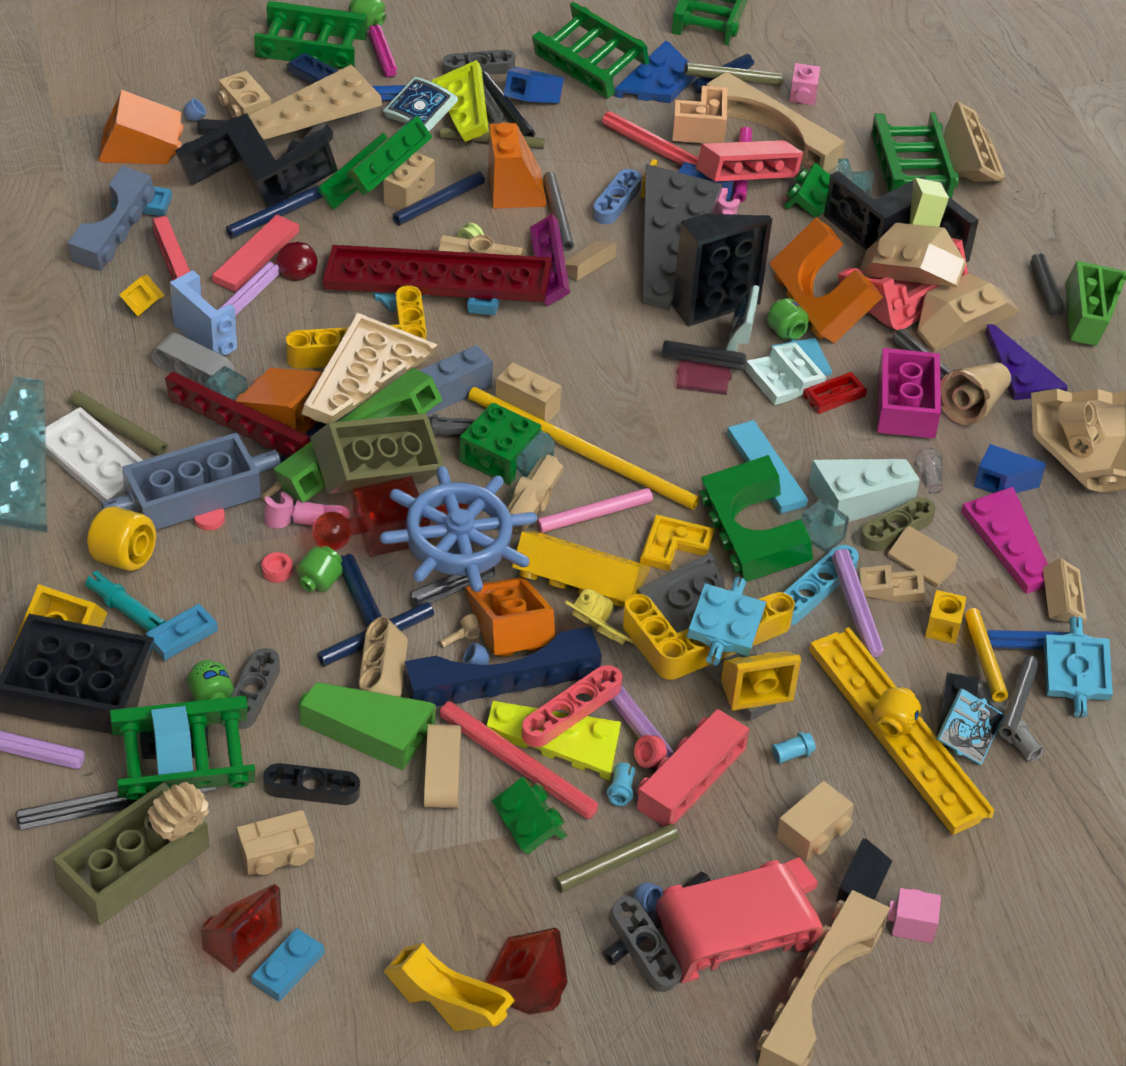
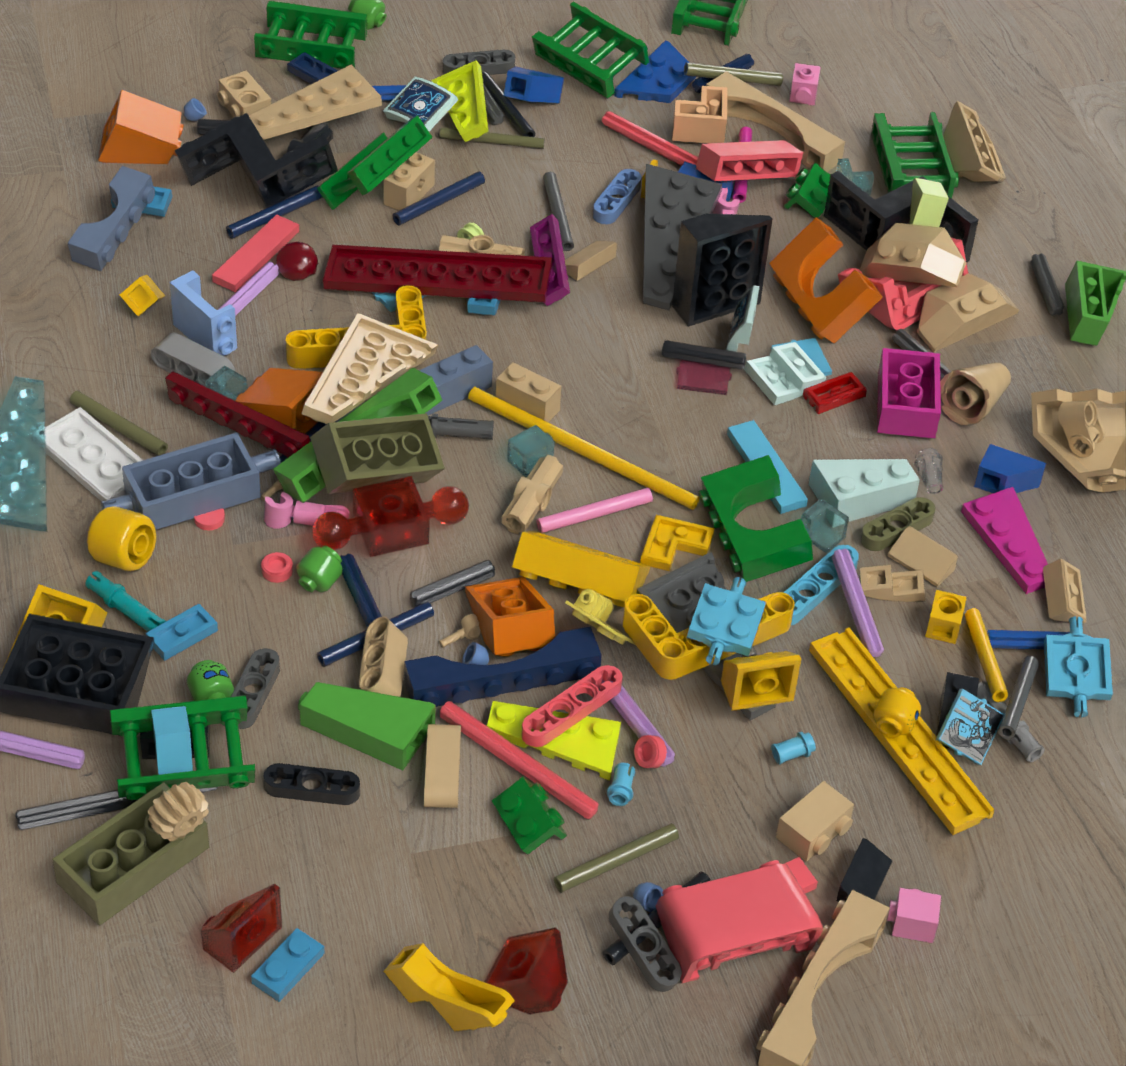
coral beam [152,215,190,280] -> none
tan brick [236,810,315,875] -> none
dark pink axle [368,24,397,78] -> none
medium blue piece [380,466,537,592] -> none
green bracket [459,403,541,486] -> none
orange slope [488,123,546,209] -> none
coral brick [636,709,749,827] -> none
bright green head [767,298,809,340] -> none
dark purple wing [985,324,1068,400] -> none

